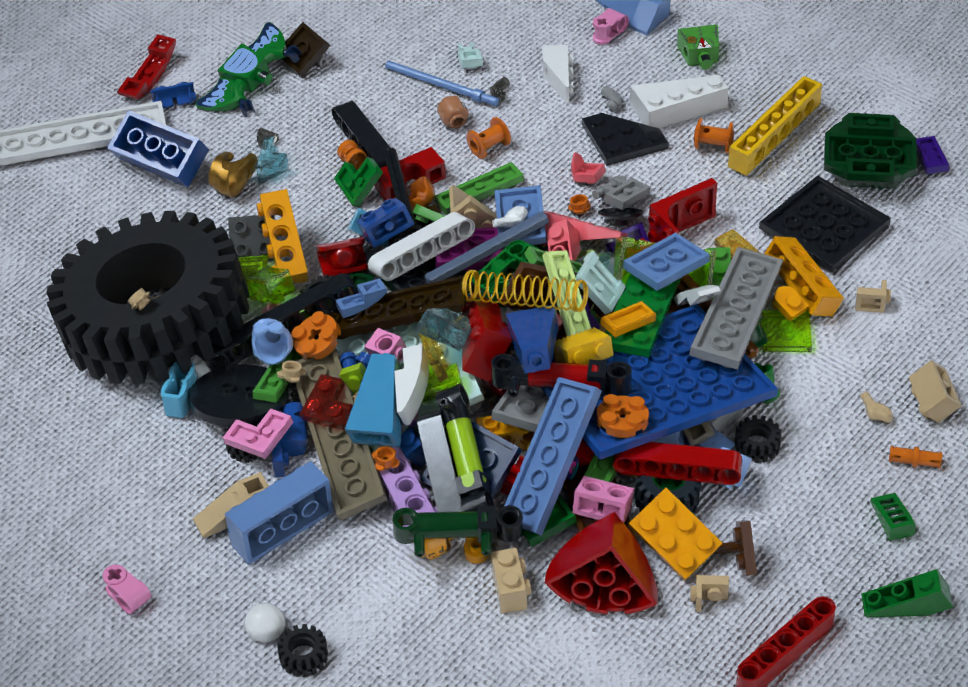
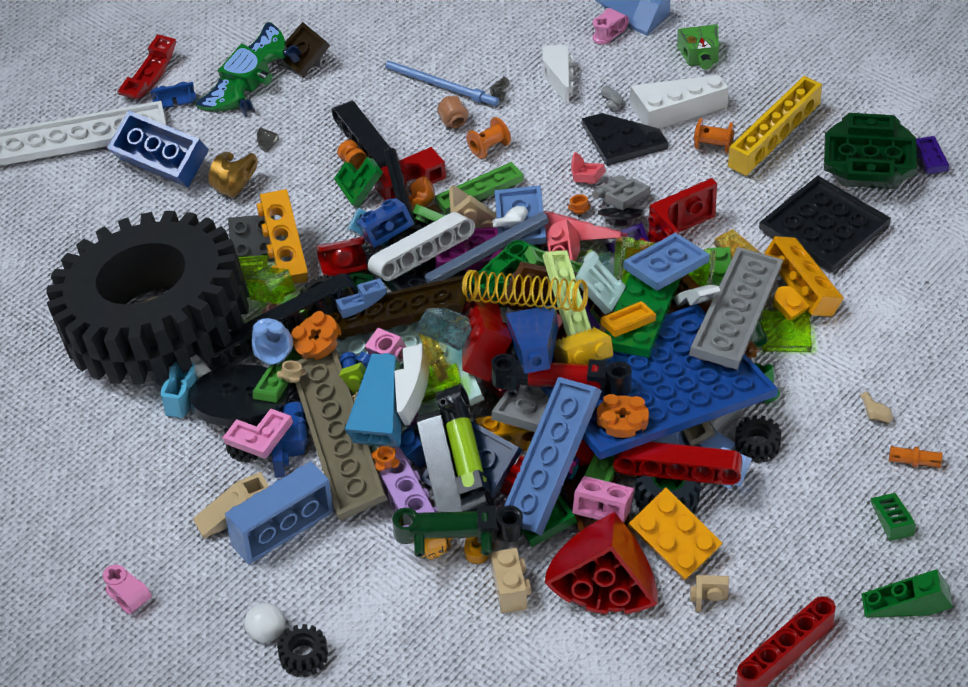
tan plate [127,288,151,310] -> none
clear light blue slope [256,137,289,183] -> none
clear red plate [299,374,353,430] -> none
light aqua plate [458,42,483,69] -> none
reddish brown plate [715,520,757,576] -> none
tan bracket [855,280,891,313] -> none
tan brick [908,360,962,423] -> none

